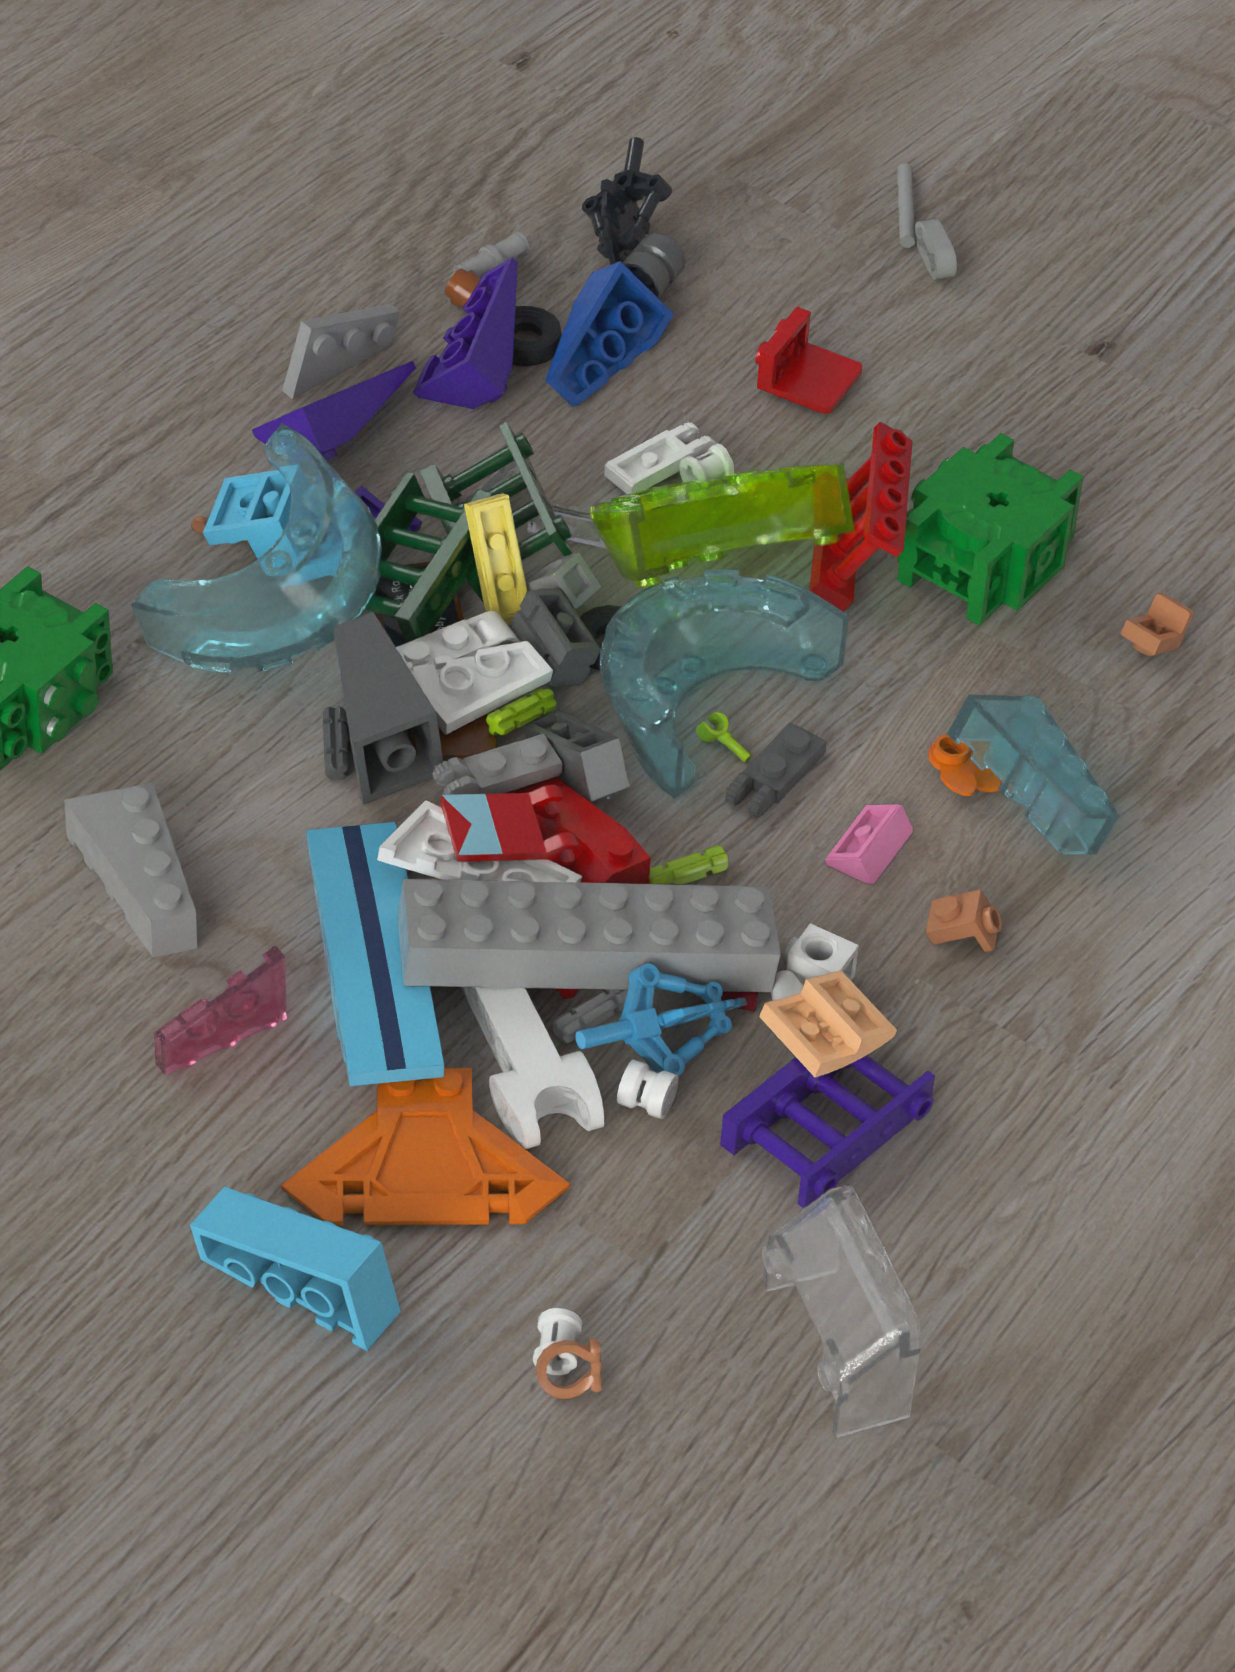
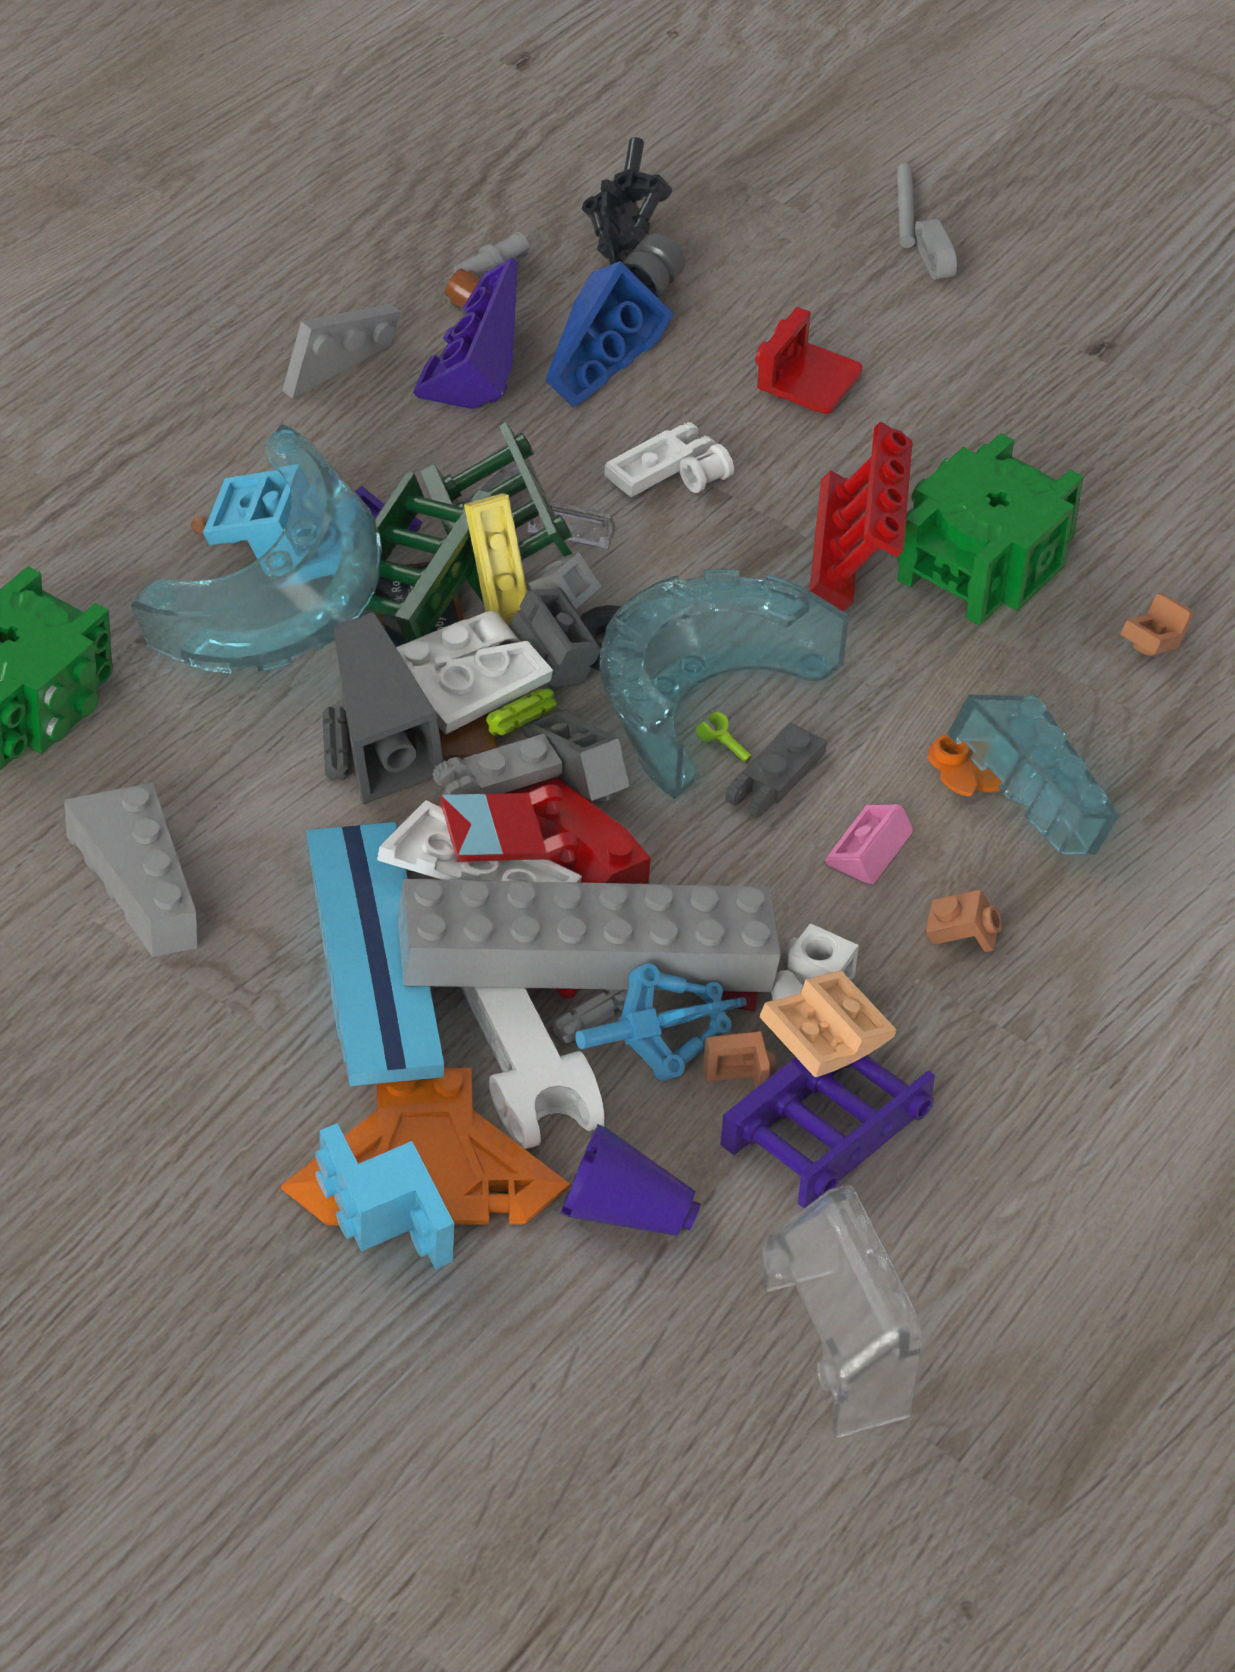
clear pink wing [154,945,287,1075] -> none
medium azure wedge [190,1187,401,1351] -> none
dark purple wedge [252,361,416,465] -> none
black tyre [513,306,562,366] -> none
white bush [533,1308,582,1375] -> none
nougat piece [535,1338,602,1399] -> none
clear neon green windscreen [589,464,854,587] -> none
white wheel [617,1060,679,1119] -> none
lime axle [649,845,728,885] -> none
none -> medium azure bracket [315,1123,455,1269]
none -> dark purple cone [560,1124,701,1236]
none -> nougat bracket [703,1031,776,1089]

